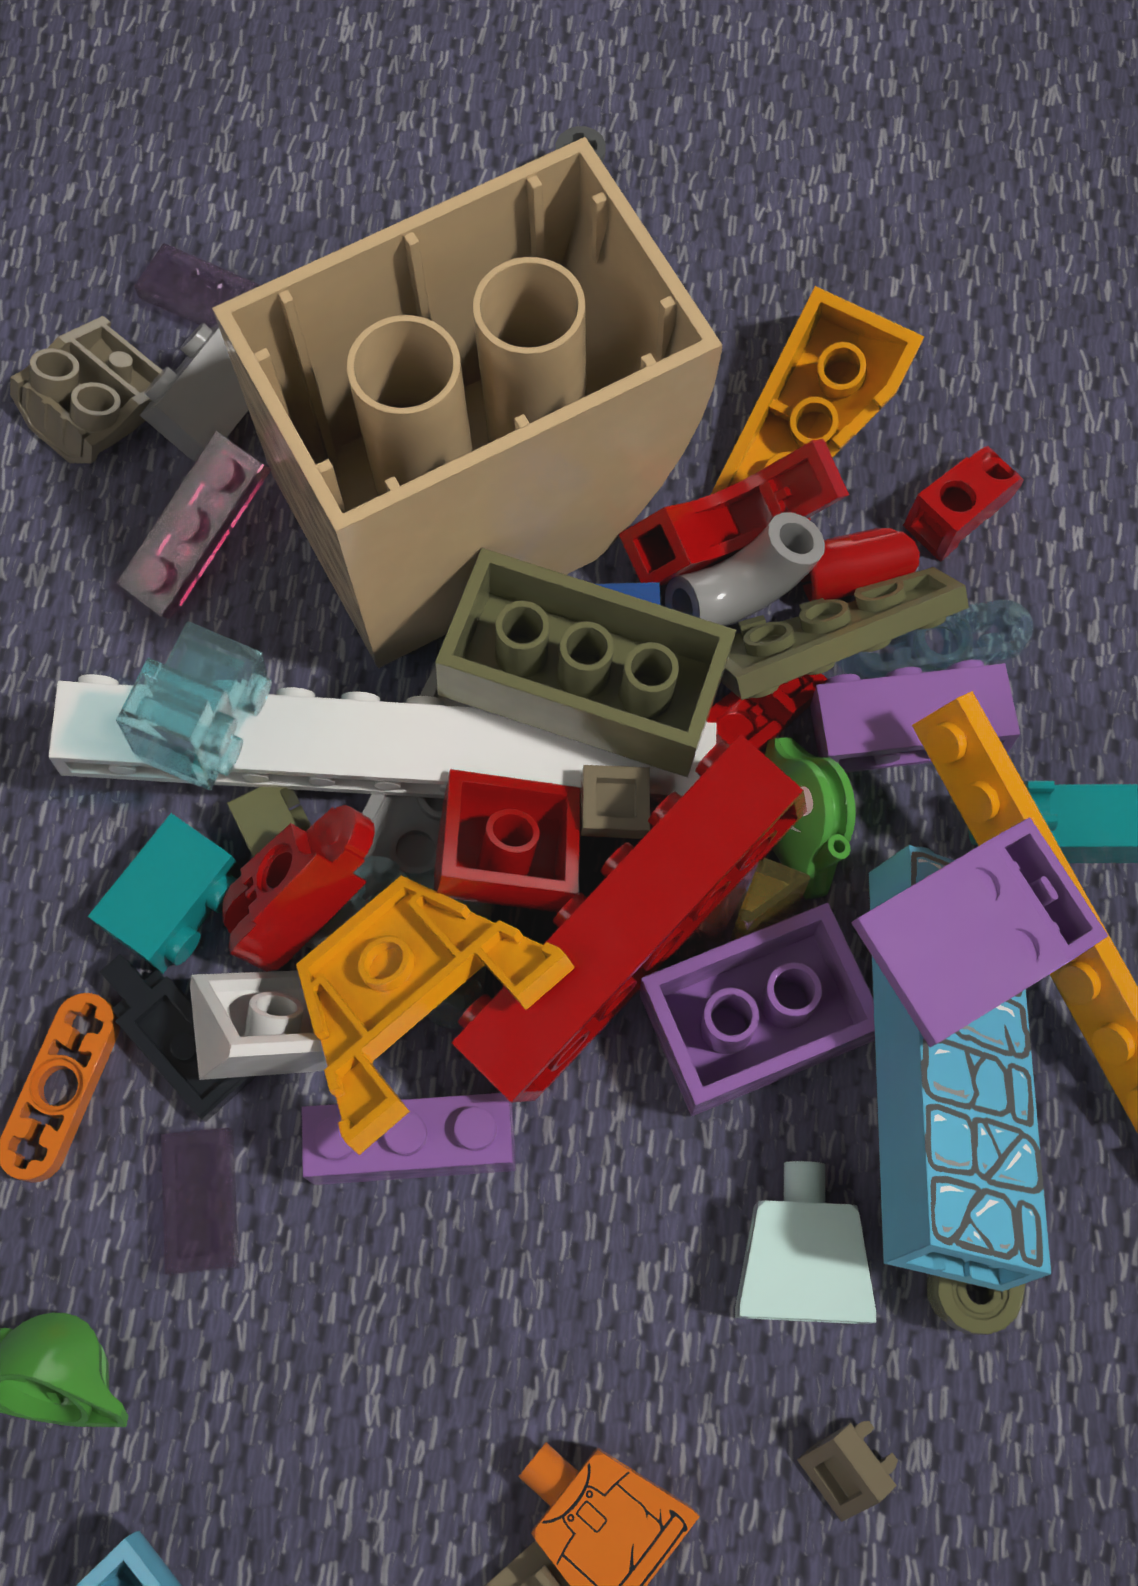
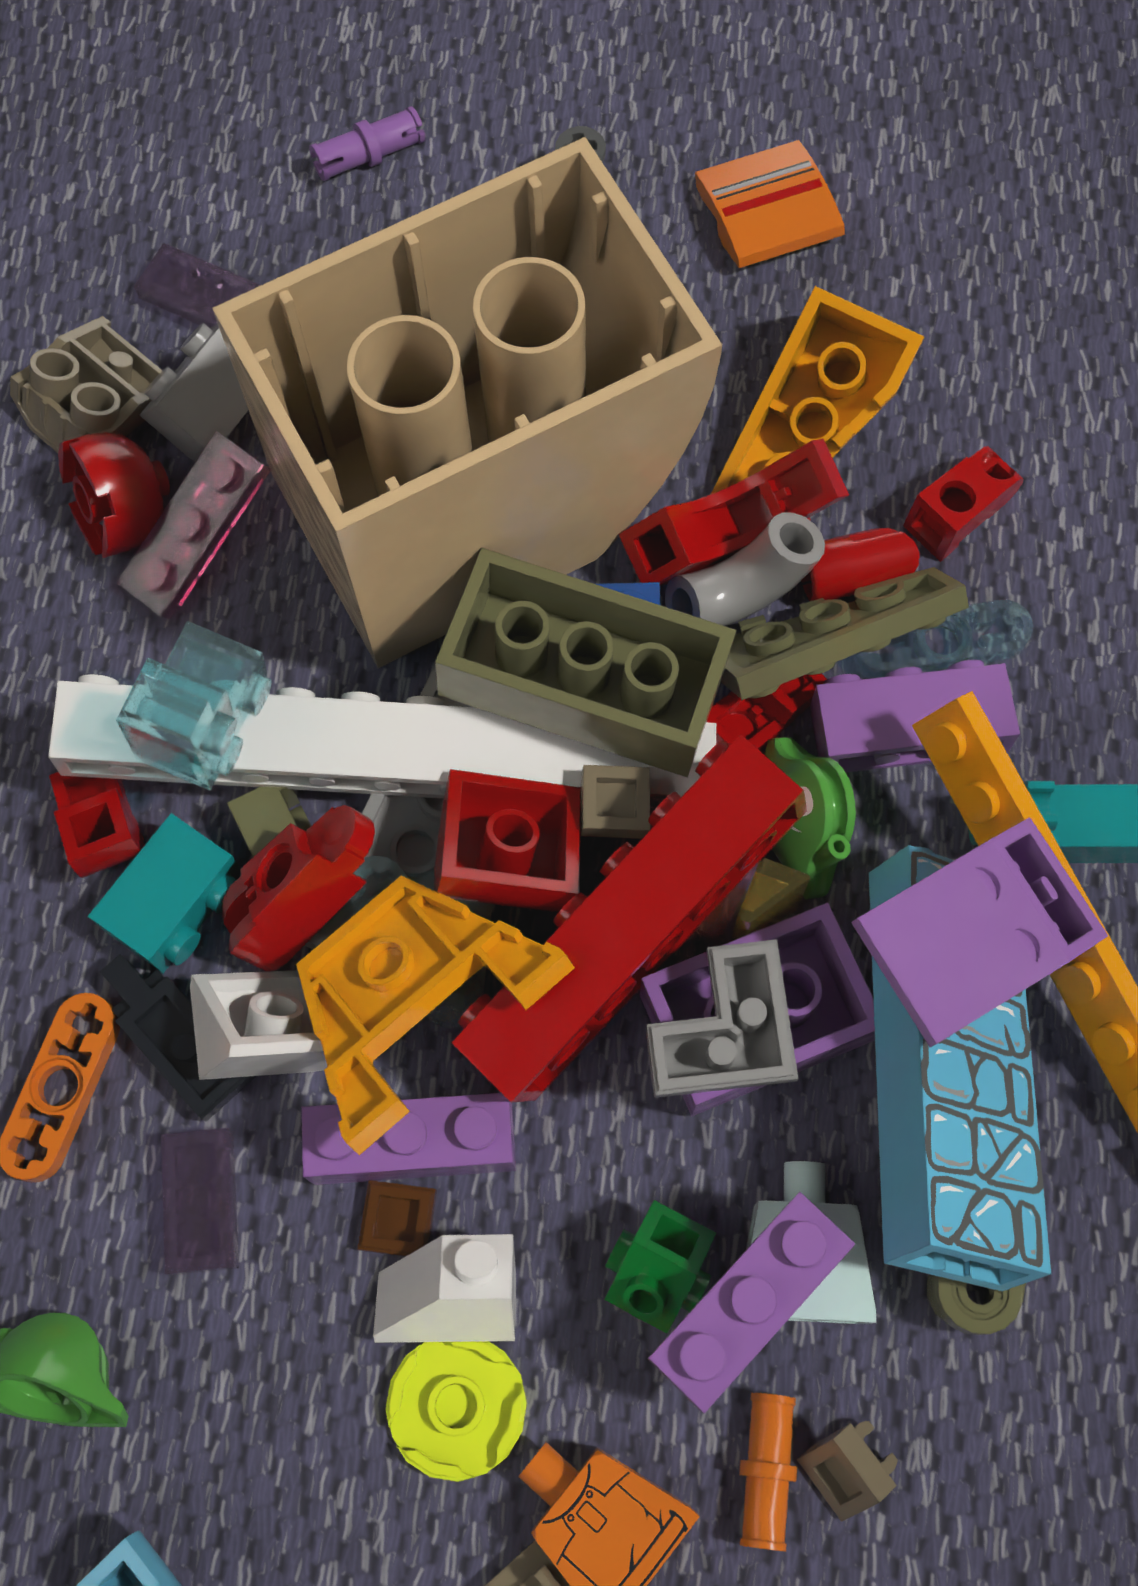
none -> red brick [49,772,145,878]
none -> red cylinder [58,432,170,558]
none -> medium lavender pin [309,106,425,181]
none -> reddish brown tile [357,1180,437,1257]
none -> white slope [373,1234,516,1343]
none -> neon yellow tile [385,1341,527,1482]
none -> green brick [604,1200,716,1334]
none -> light grey brick [646,939,798,1098]
none -> medium lavender brick [647,1192,855,1414]
none -> orange slope [695,140,845,268]
none -> orange pin [739,1393,797,1552]

